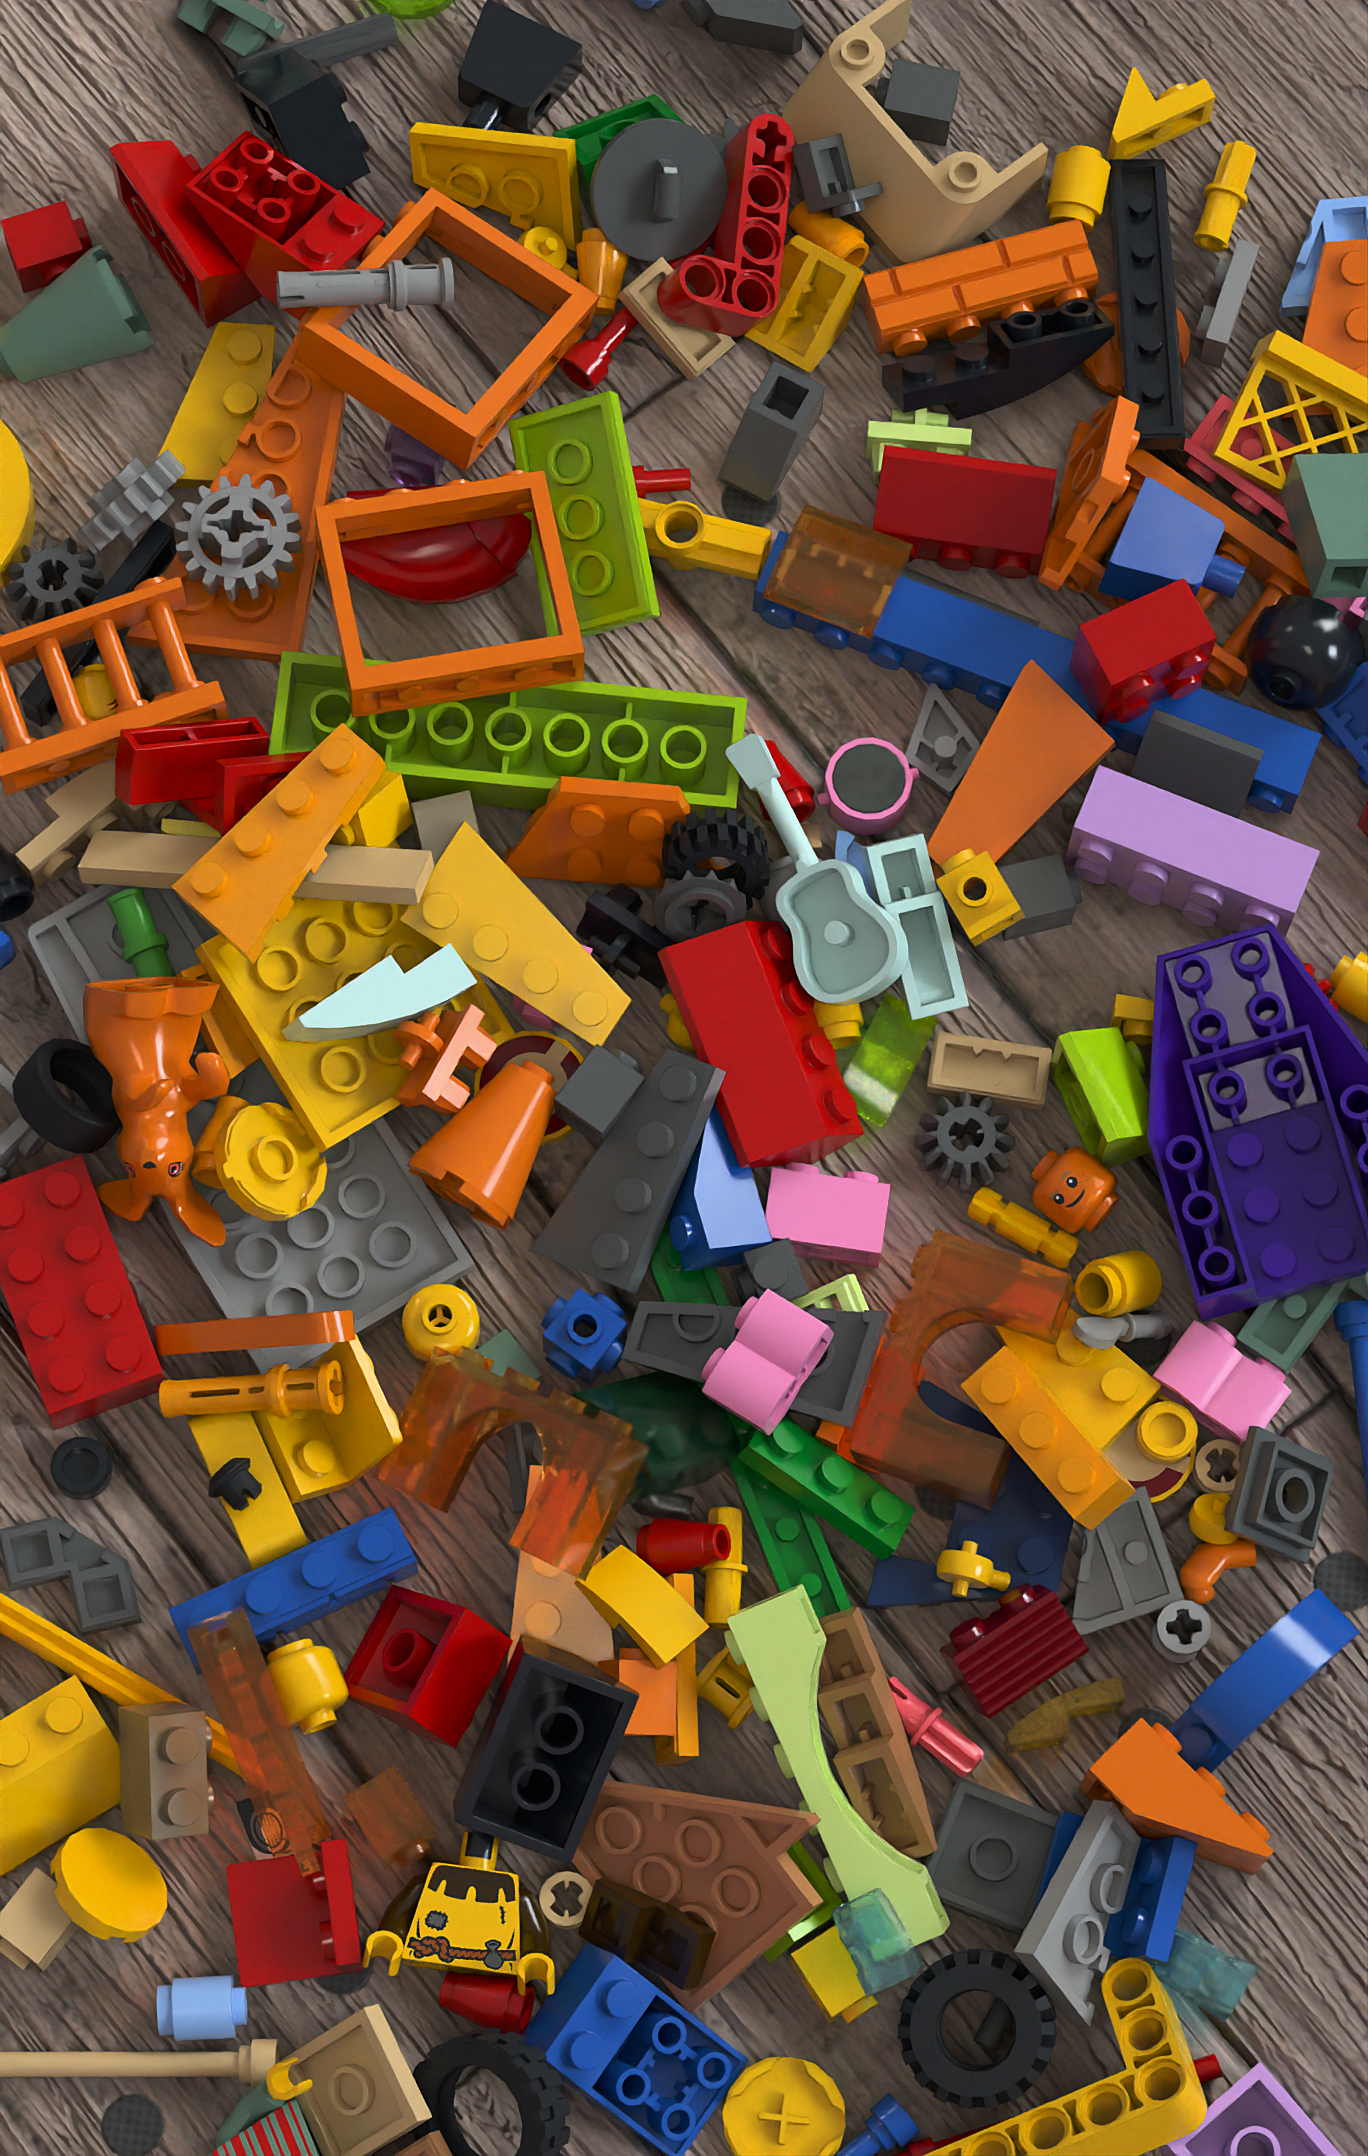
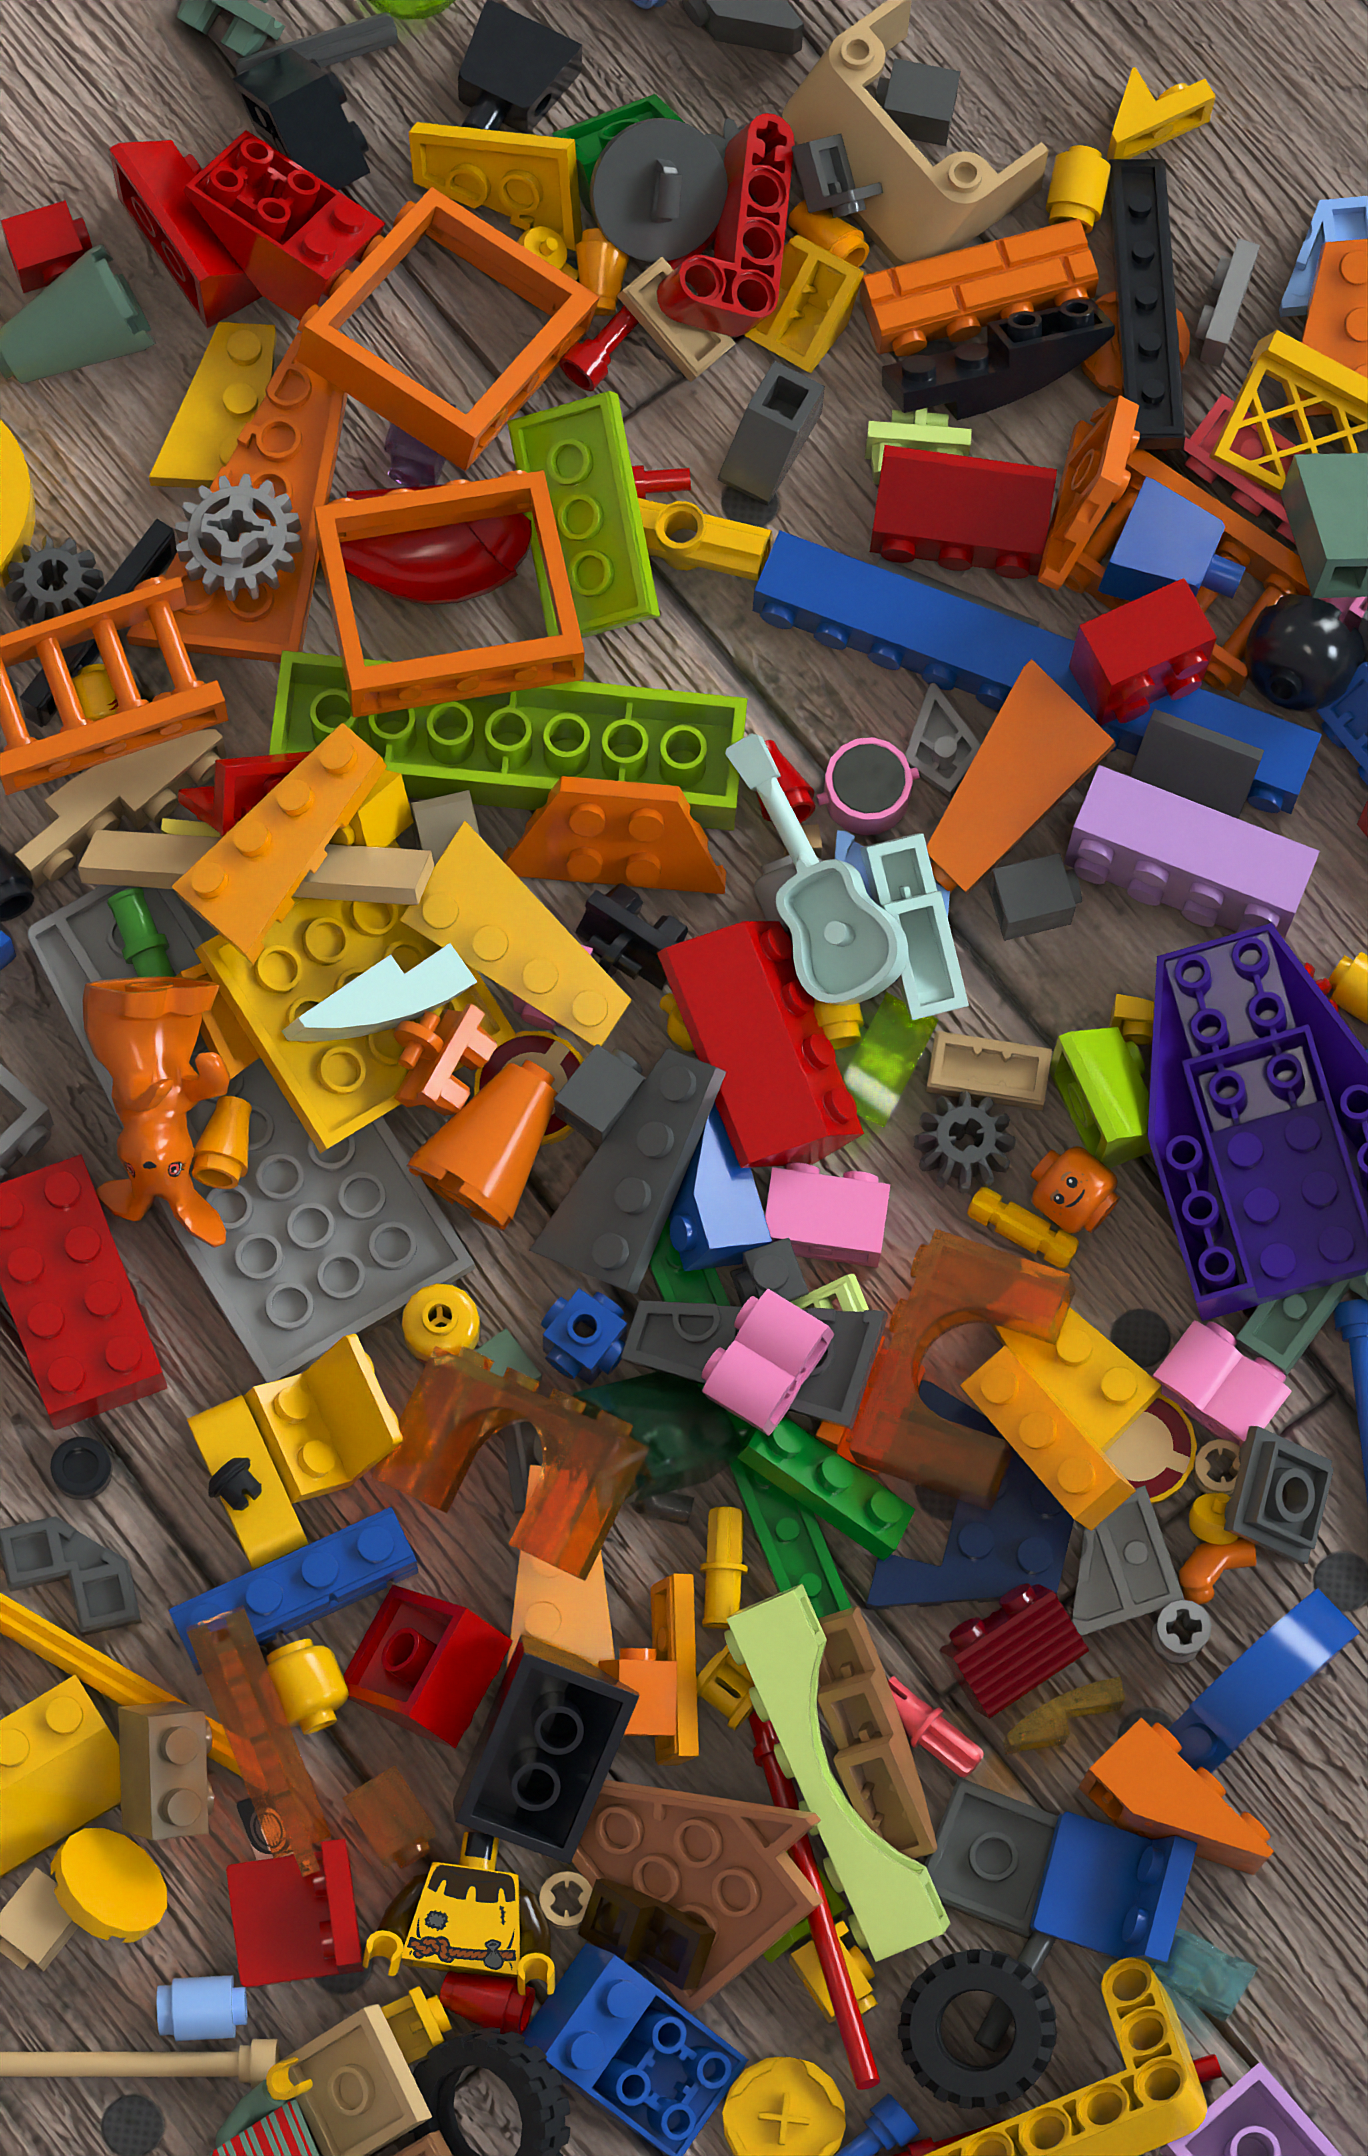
black tyre [12,1038,123,1153] -> none
light grey gear [76,449,186,554] -> none
red piece [115,717,270,805] -> none
orange beam [154,1309,355,1355] -> none
light orange pin [159,1360,346,1418] -> none
yellow tile [214,1103,327,1221] -> none
light grey pin [276,258,454,312] -> none
yellow slope [574,1544,710,1670] -> none
red cone [636,1517,731,1577] -> none
dark grey gear [652,870,747,943] -> none
black tyre [662,808,770,916] -> none
clear orange slope [763,504,913,639] -> none
clear light blue leg [832,1888,924,1997] -> none
yellow brick [935,848,1025,947] -> none
yellow piece [936,1541,1011,1598] -> none
light grey wing [1014,1799,1141,2027] -> none
light grey piece [1071,1311,1172,1350] -> none
yellow brick [1075,1250,1162,1318] -> none
yellow tile [1135,1401,1198,1465] -> none
yellow axle [1193,140,1257,252] -> none
none -> yellow bracket [381,1986,452,2067]
none -> red bar [748,1712,880,2090]

